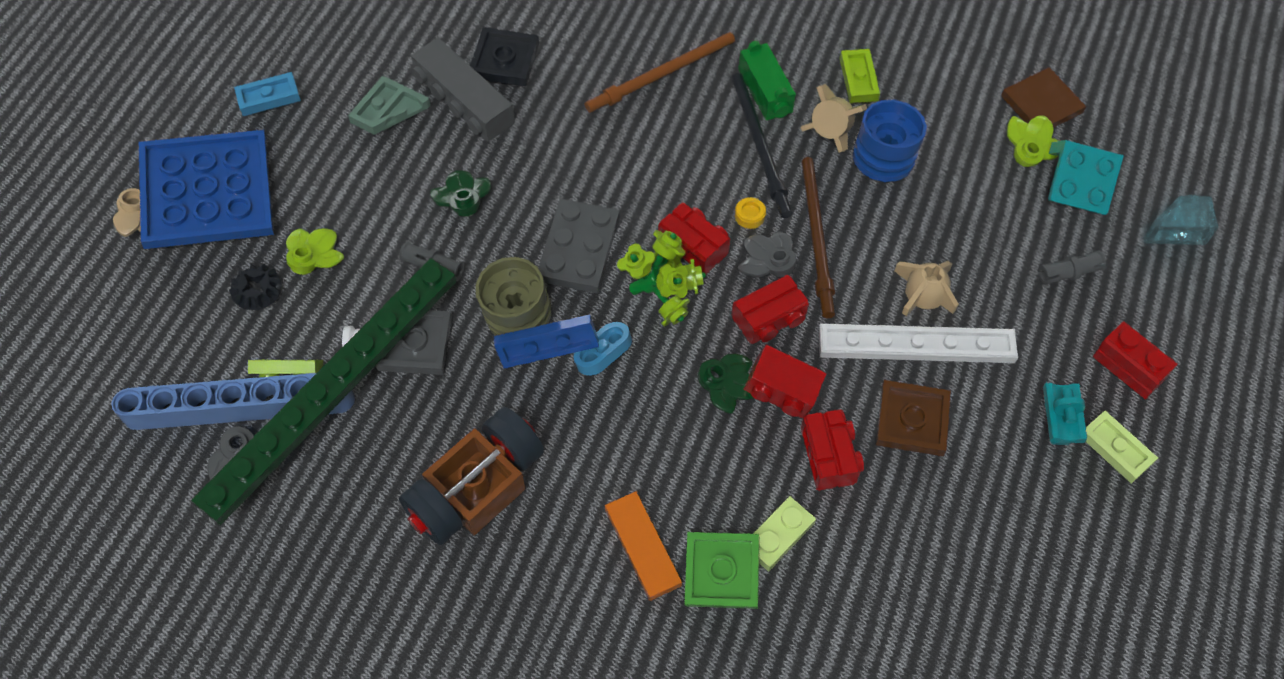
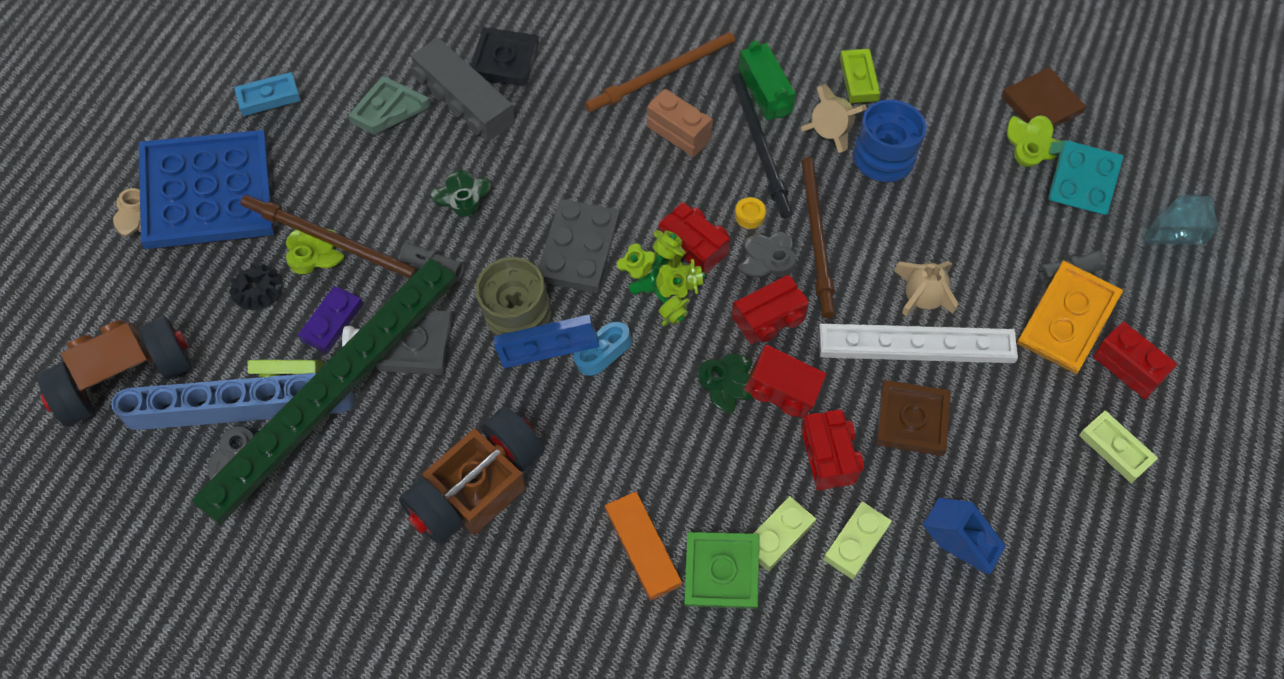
teal hips [1043,383,1087,445] -> none
none -> brick [37,316,192,427]
none -> reddish brown bar [240,194,417,279]
none -> dark purple plate [298,286,363,354]
none -> nougat brick [647,89,713,157]
none -> yellowish green plate [823,502,892,580]
none -> blue slope [923,498,1006,574]
none -> light orange tile [1017,260,1123,375]

